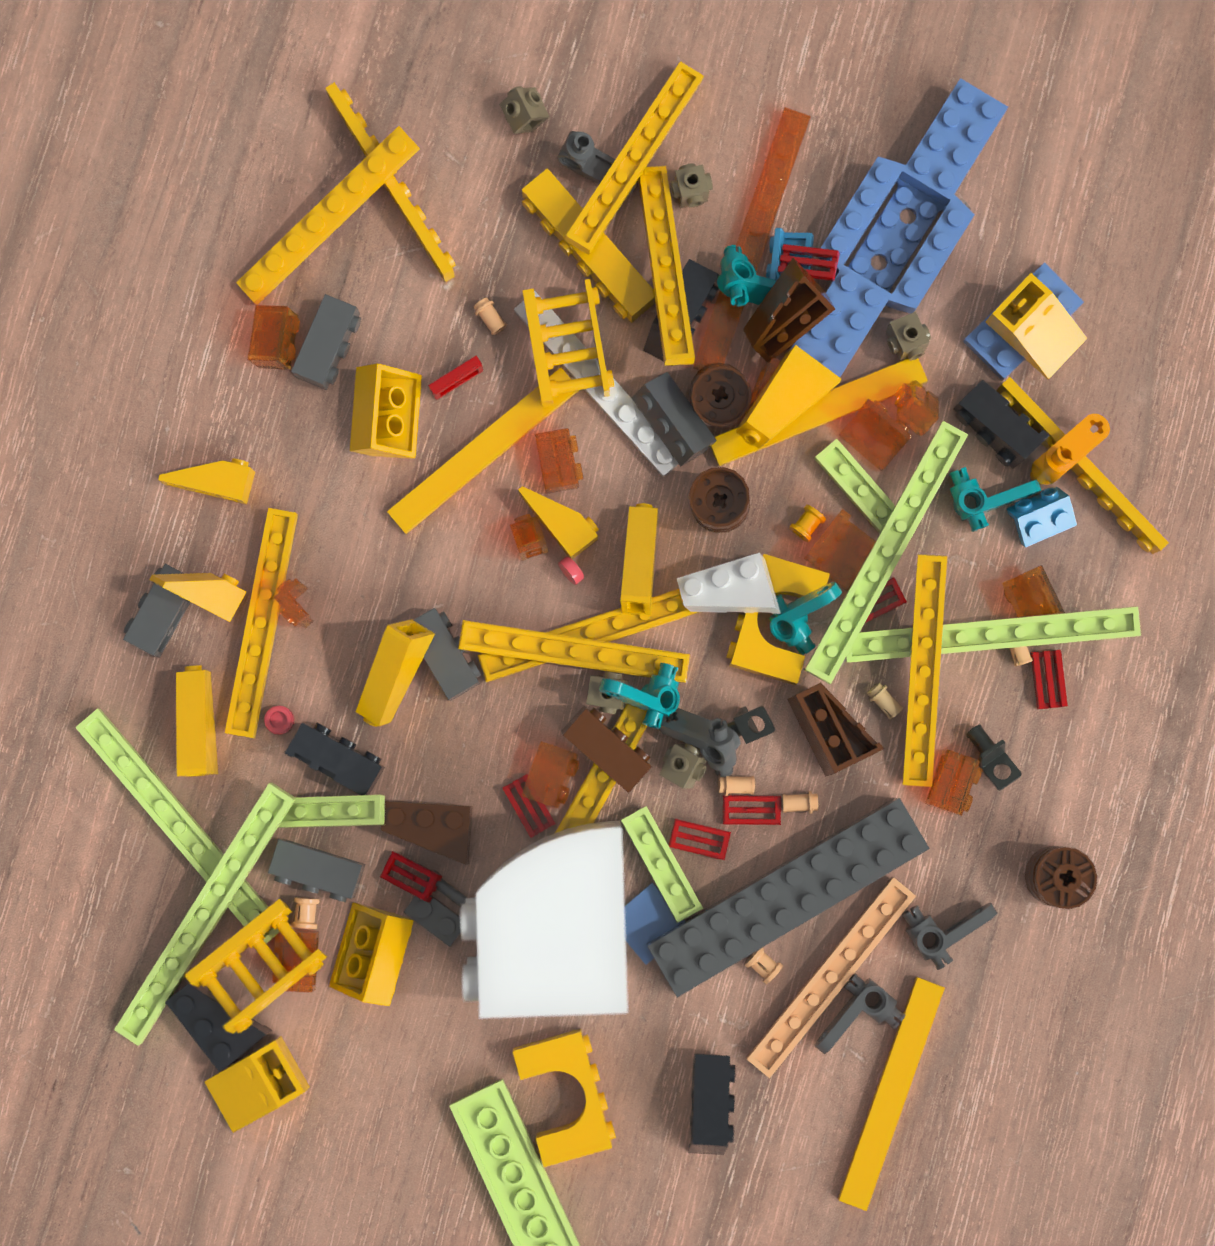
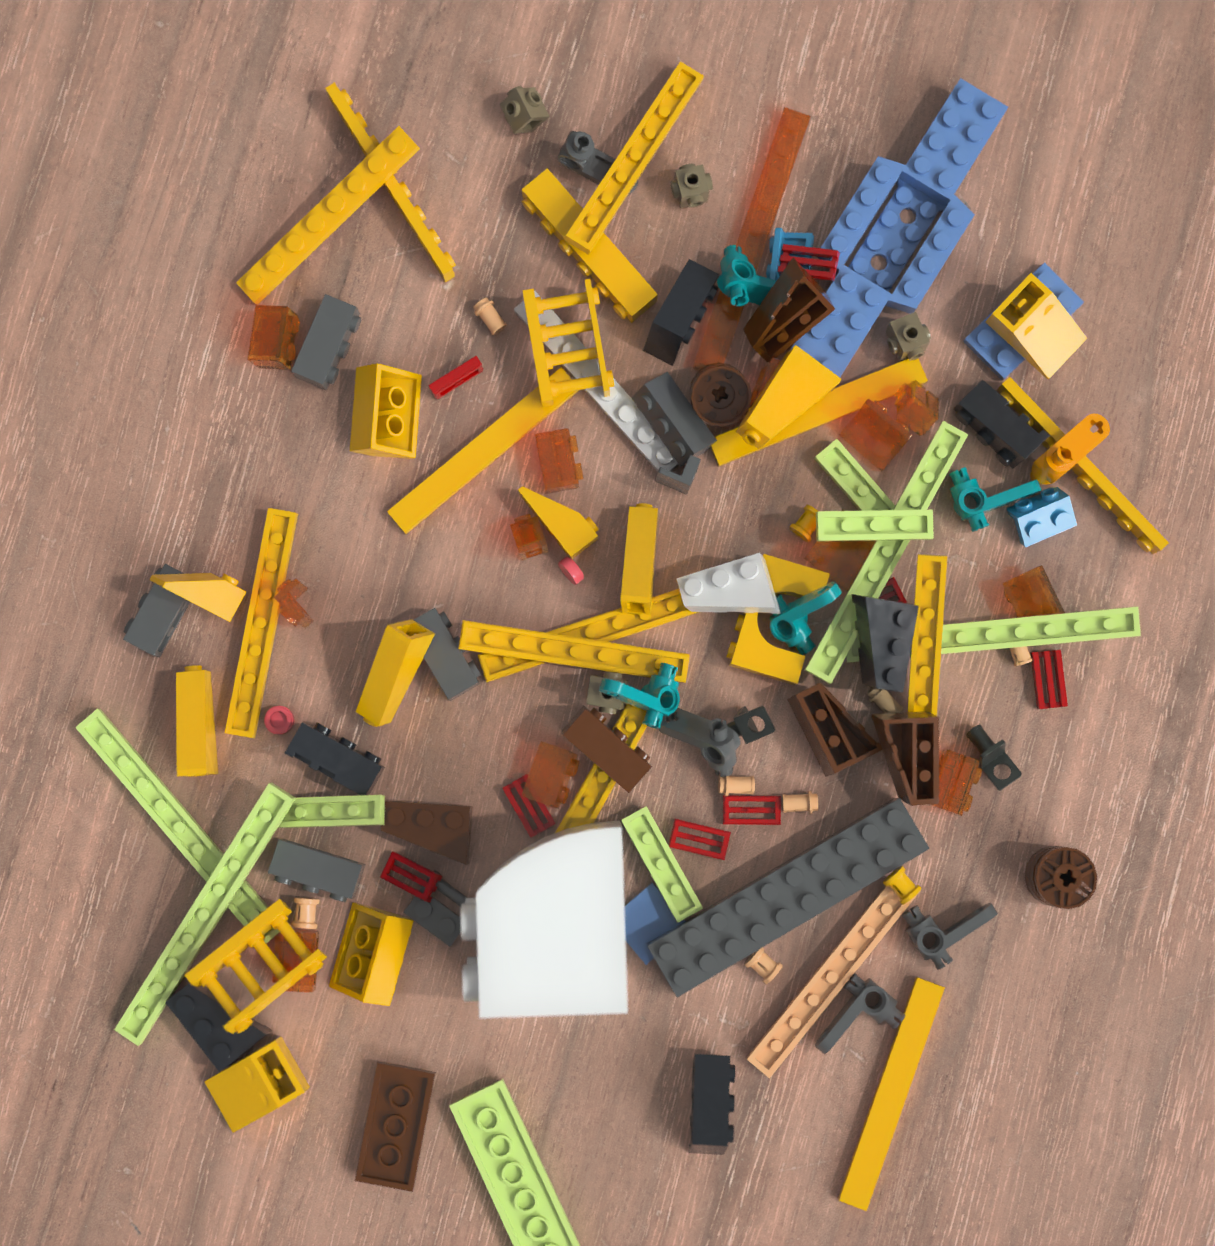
yellow slope [158,458,255,505] -> none
yellow arch [513,1029,616,1167] -> none
yellow plate [638,166,695,366] -> none
dark tan brick [659,743,707,789] -> none
reddish brown wheel [689,467,750,533] -> none
none -> reddish brown plate [355,1062,436,1192]
none -> dark grey panel [656,455,701,495]
none -> yellowish green plate [816,510,934,541]
none -> black wedge [852,594,919,692]
none -> reddish brown wedge [871,711,939,806]
none -> yellow bush [883,866,922,905]

